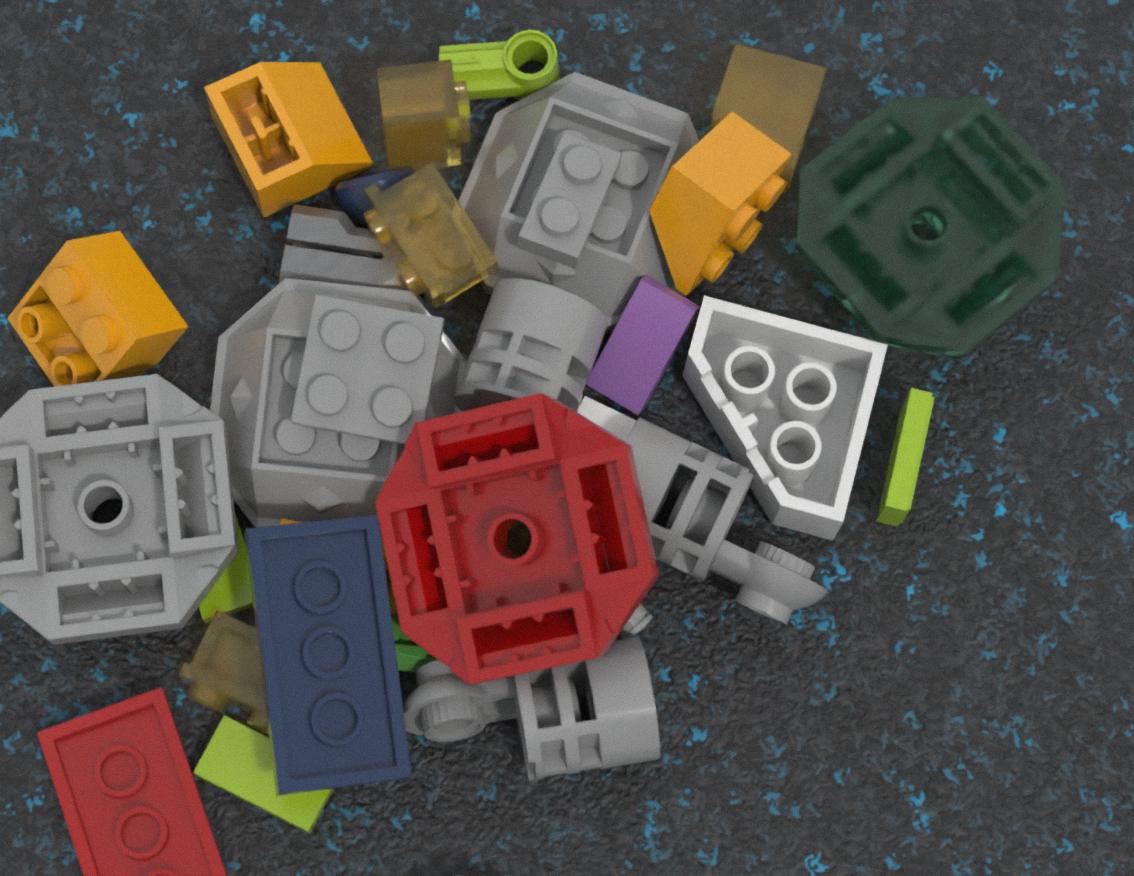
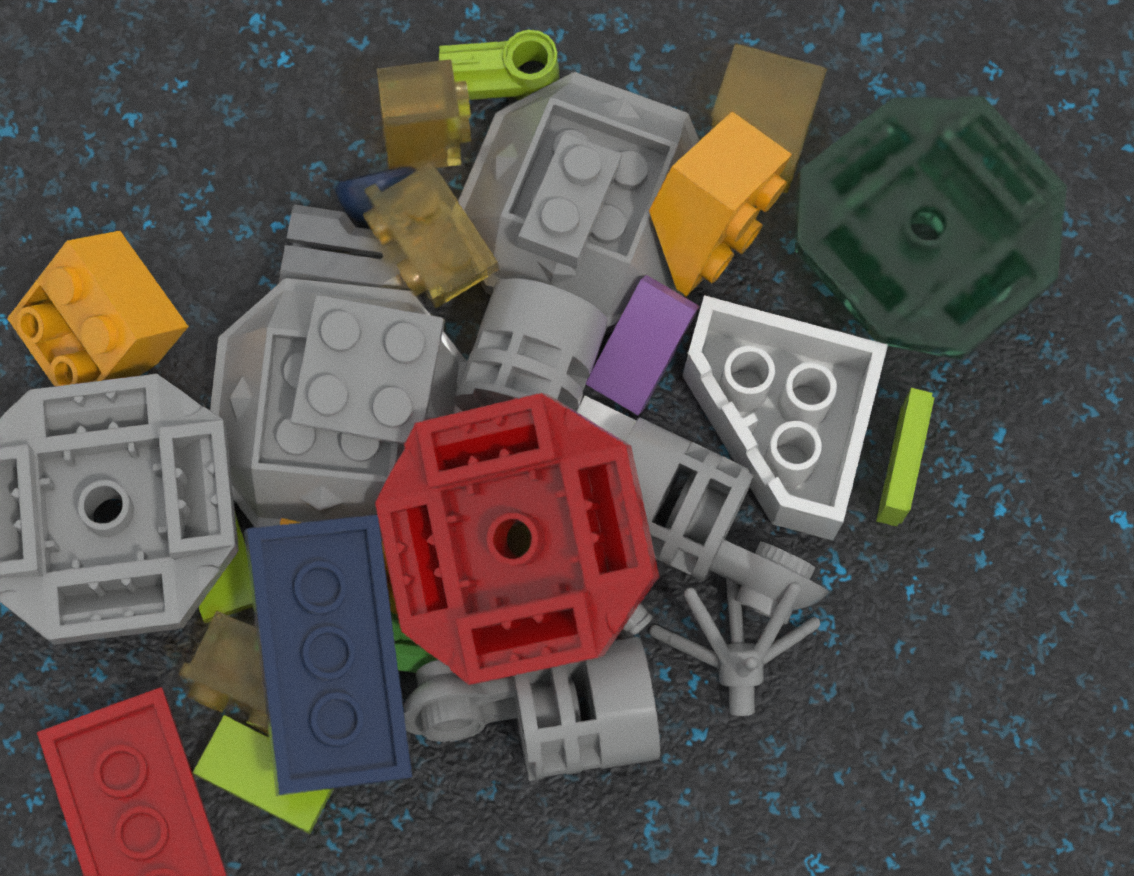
light orange slope [204,62,373,218] -> none
none -> light grey plant [649,578,820,716]

